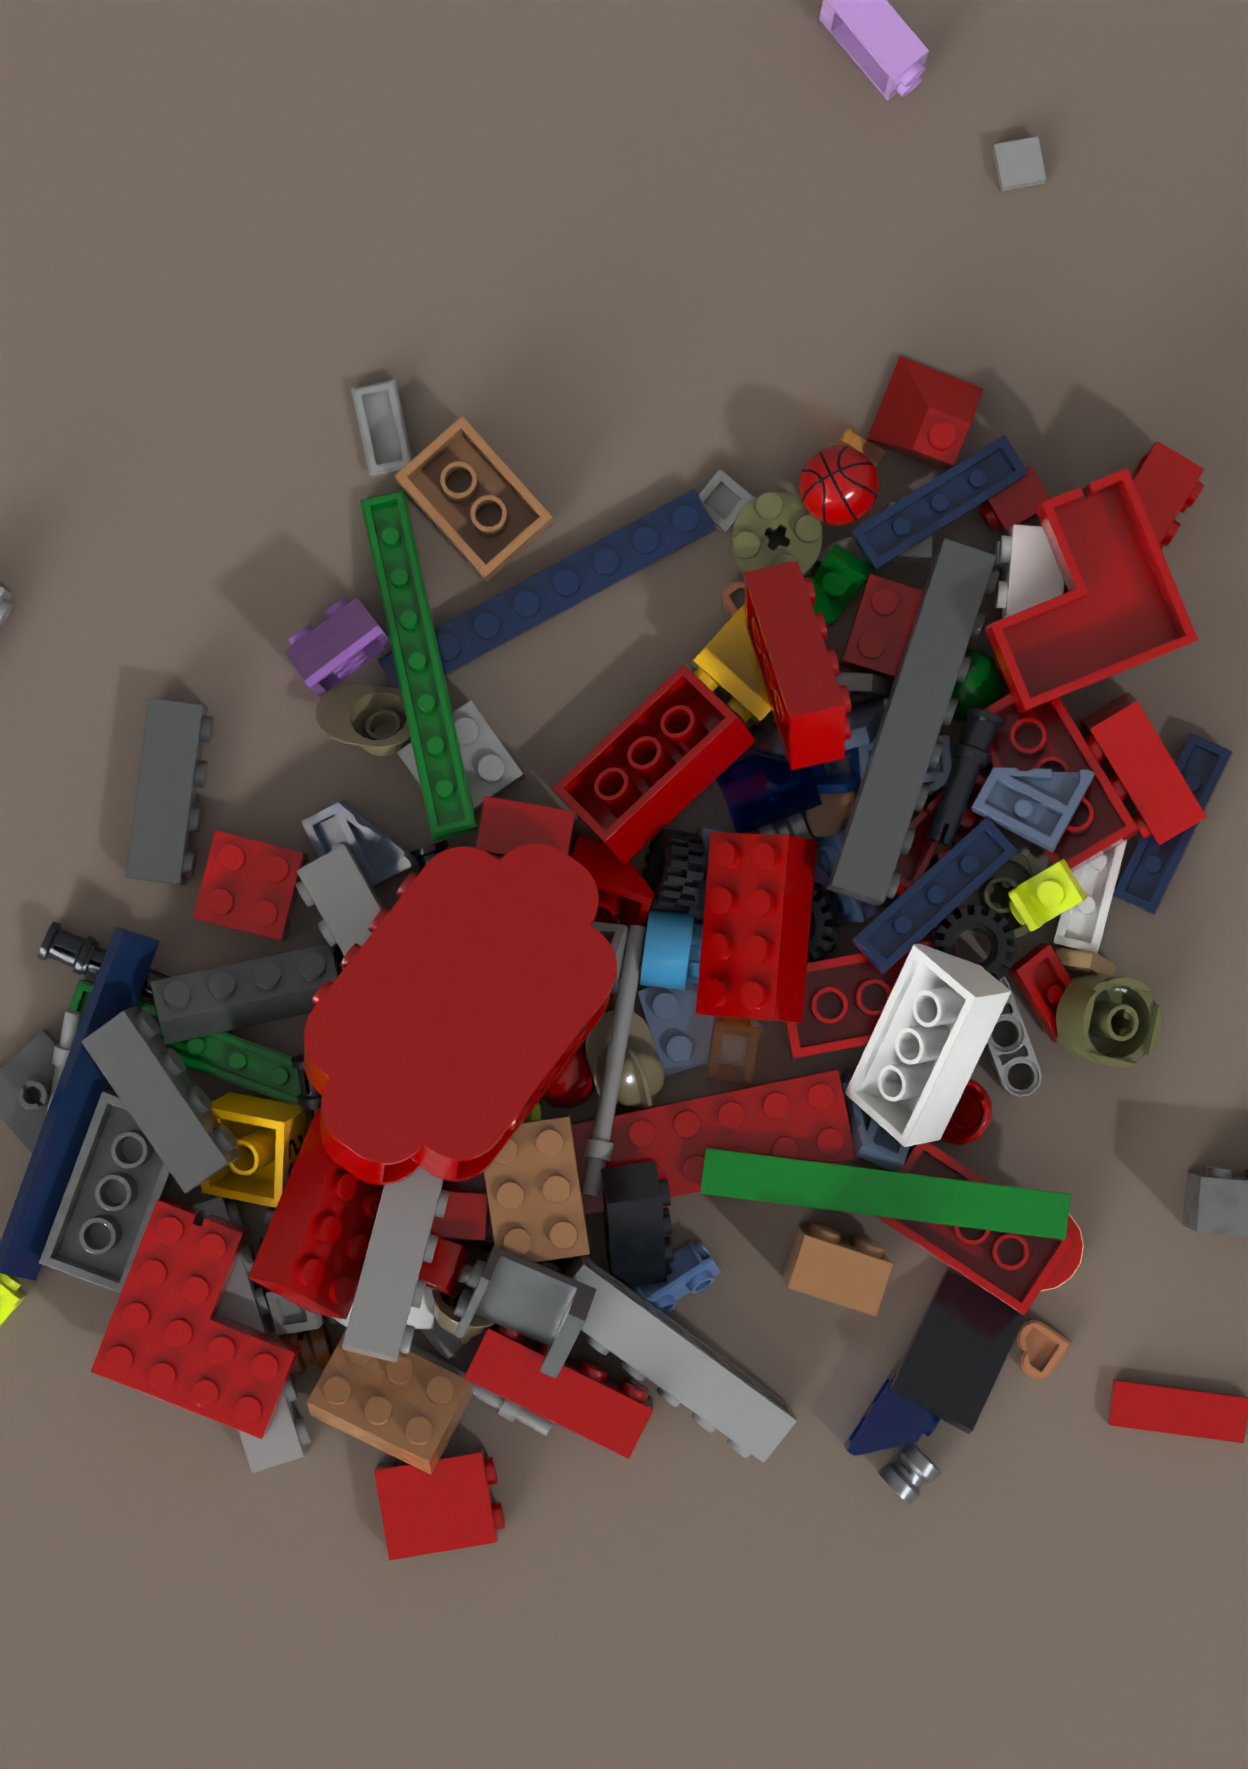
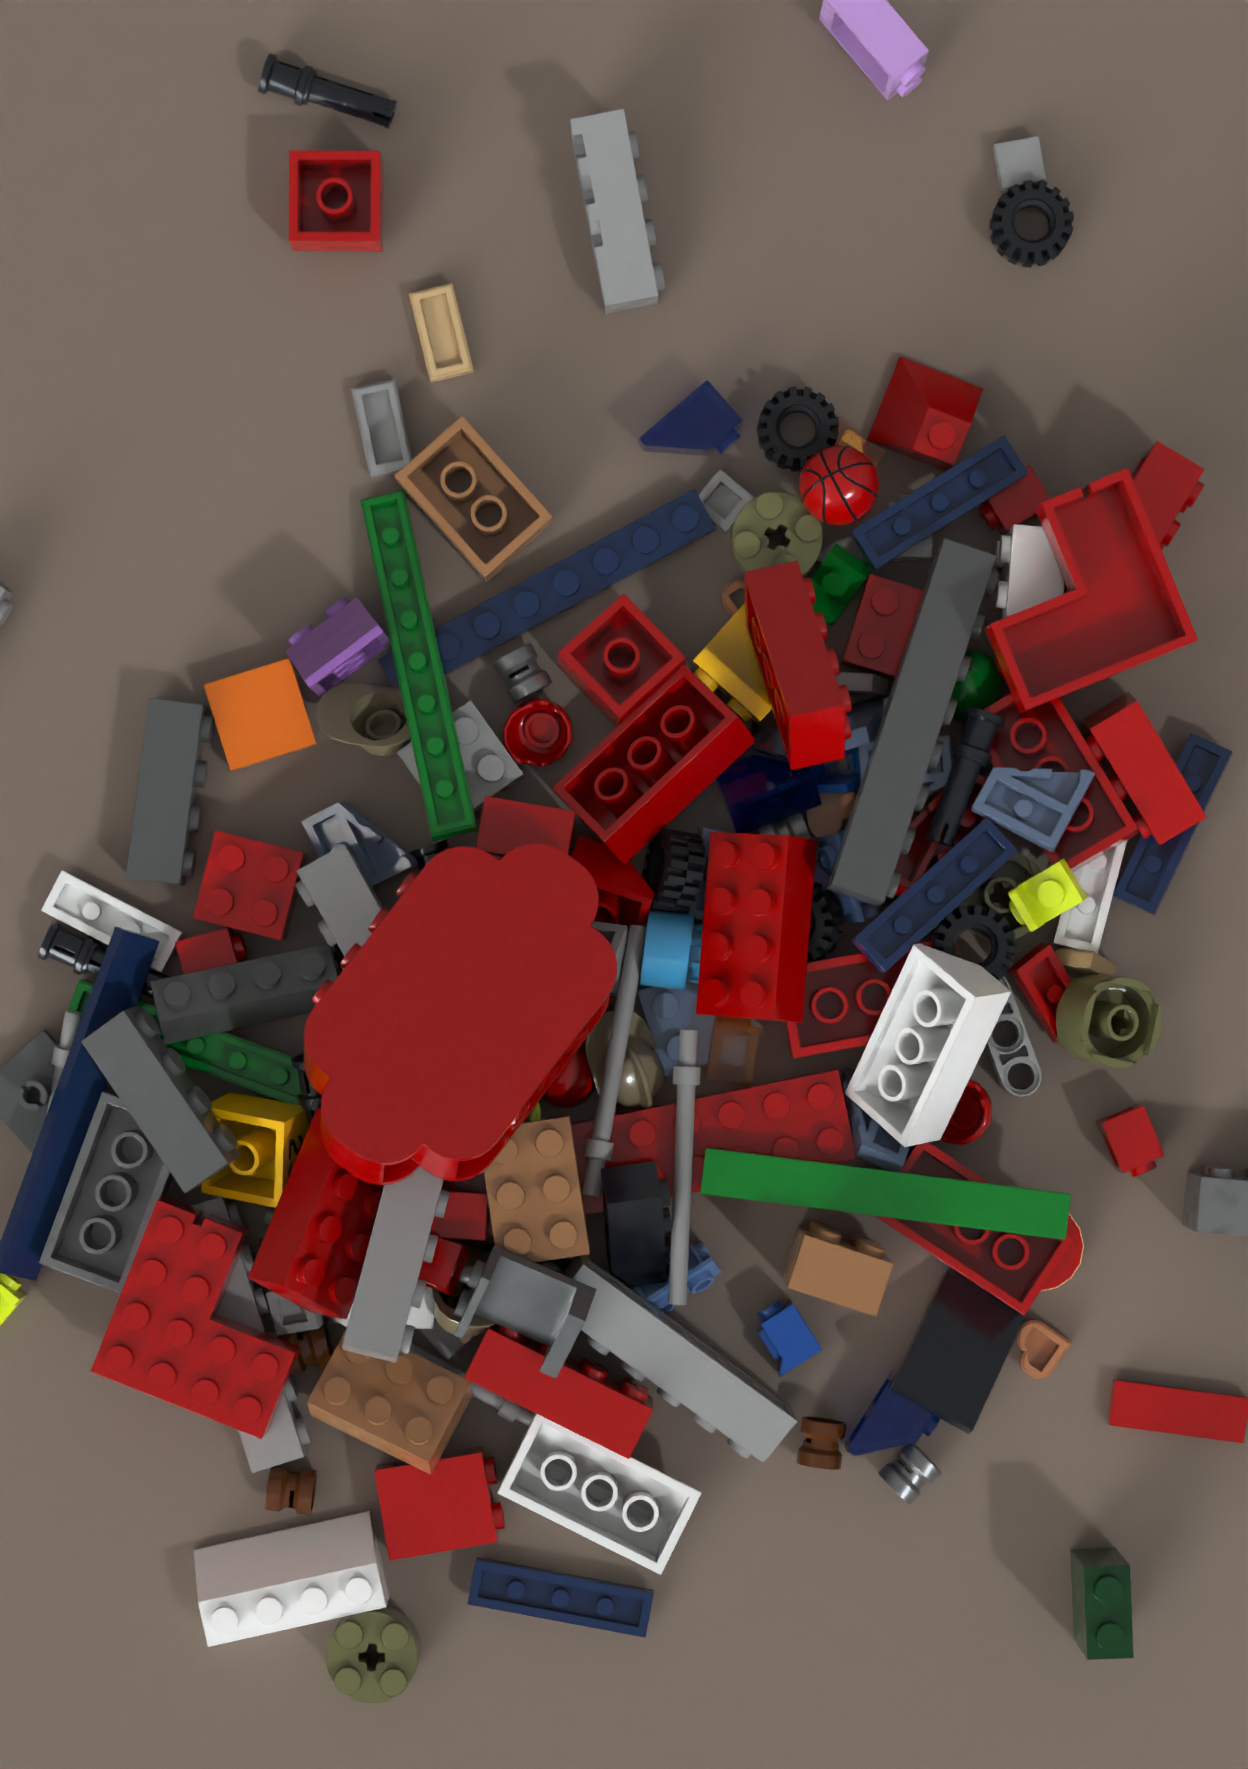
none -> white plate [41,871,184,972]
none -> red brick [175,927,248,974]
none -> white slope [194,1510,390,1647]
none -> orange tile [204,658,318,771]
none -> black pin [258,53,397,129]
none -> reddish brown wheel [265,1465,317,1515]
none -> red brick [289,150,384,252]
none -> olive brick [326,1604,420,1703]
none -> tan tile [409,283,474,383]
none -> dark blue plate [468,1557,654,1638]
none -> flat silver wheel [492,643,553,704]
none -> white slope [497,1414,702,1575]
none -> red hair [503,698,573,767]
none -> red brick [557,593,686,727]
none -> light grey wedge [570,109,665,314]
none -> clear blue slope [639,380,743,456]
none -> light grey bar [668,1029,701,1305]
none -> black tyre [757,386,839,472]
none -> blue window [757,1299,822,1377]
none -> reddish brown wheel [796,1416,846,1470]
none -> black tyre [989,180,1074,268]
none -> dark green brick [1070,1547,1134,1660]
none -> red brick [1096,1104,1165,1177]

